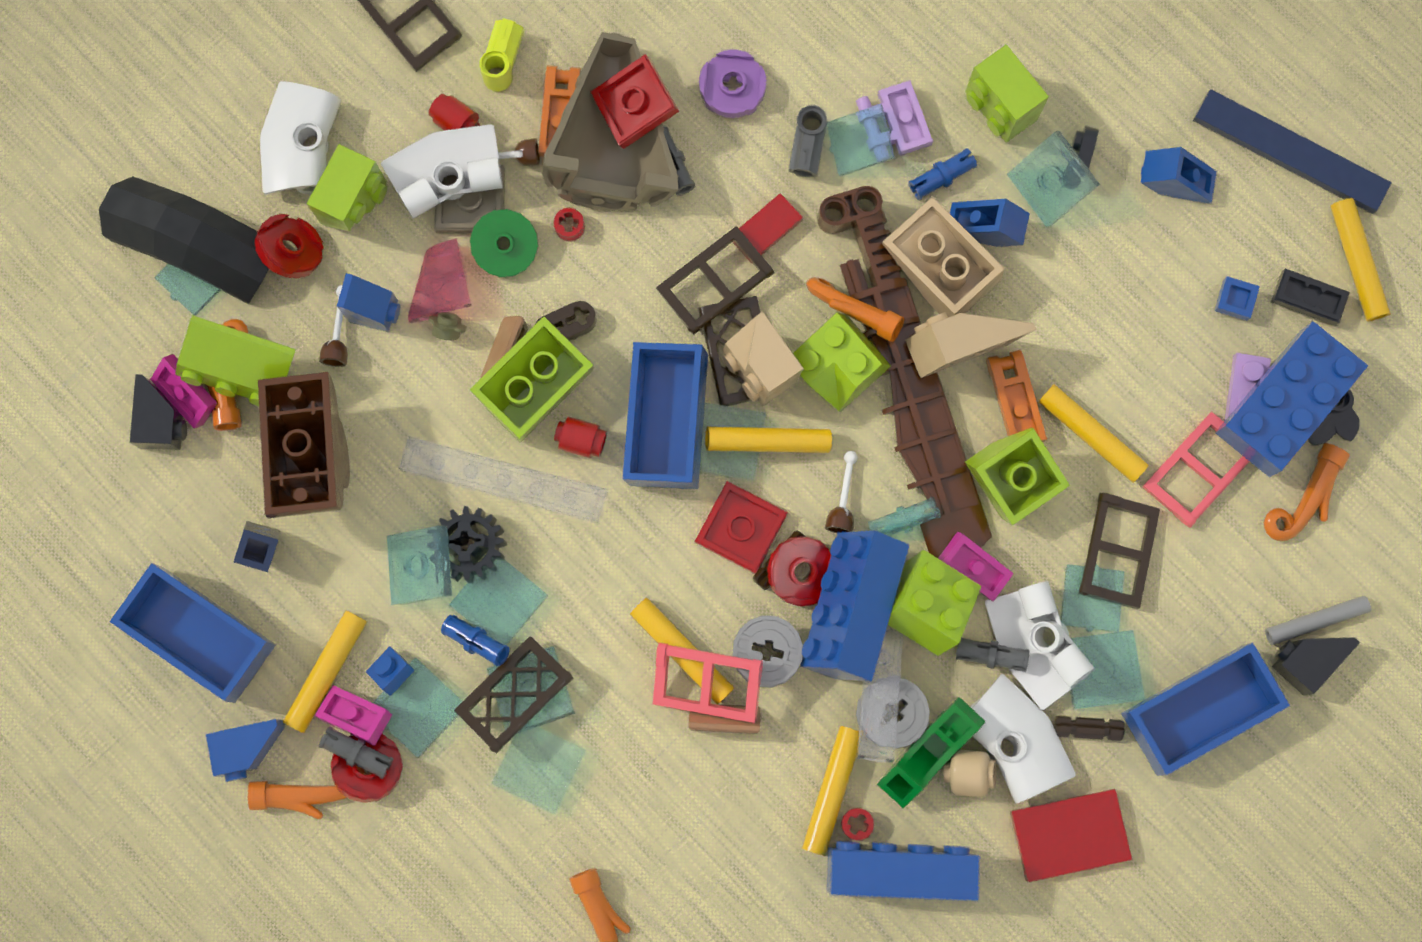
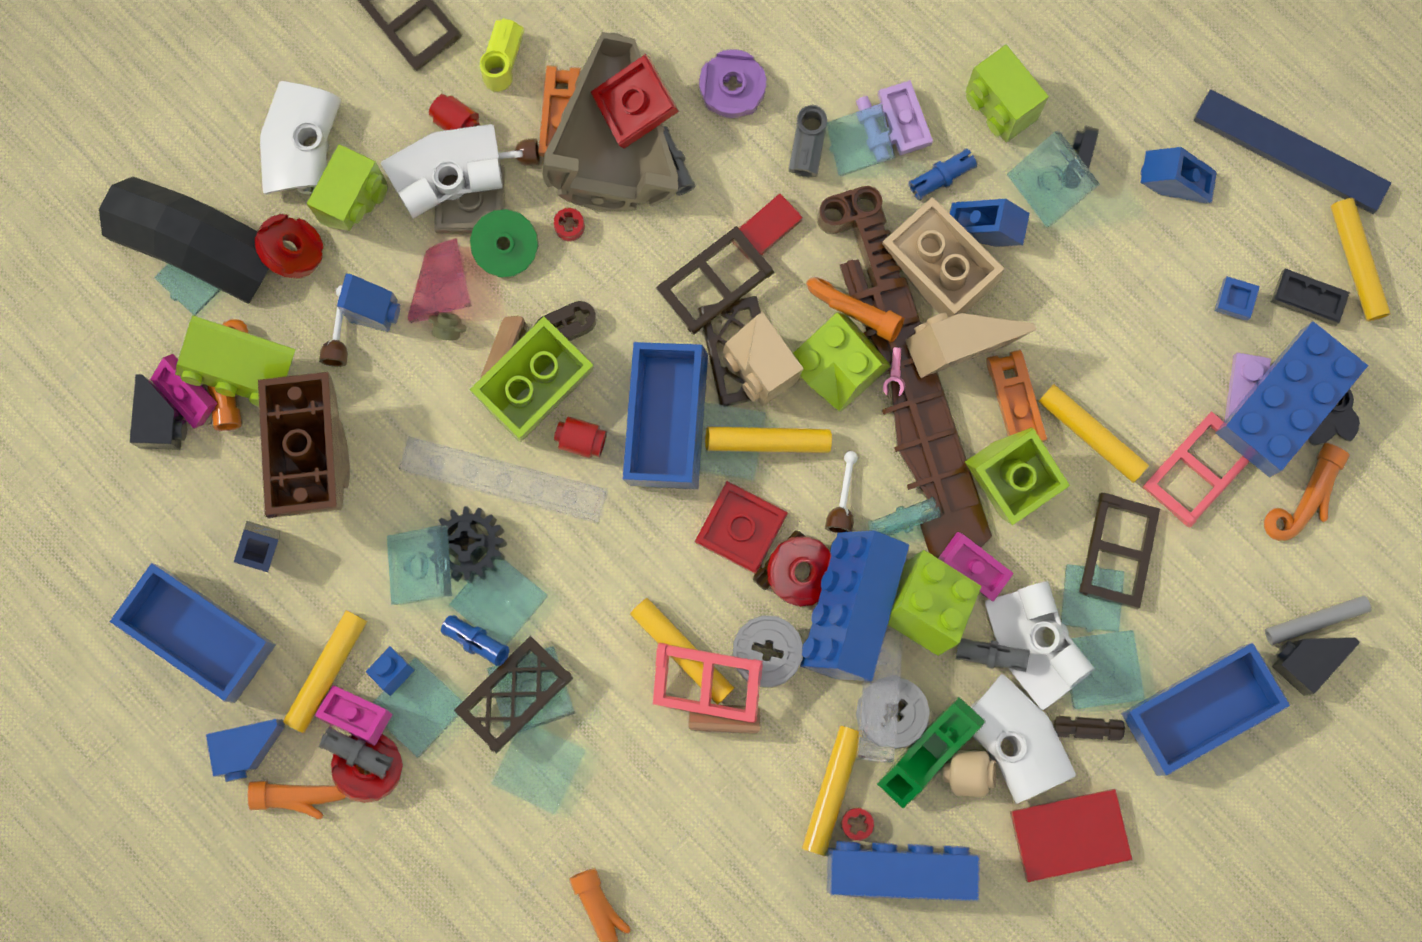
none -> bright pink hand [883,347,905,396]

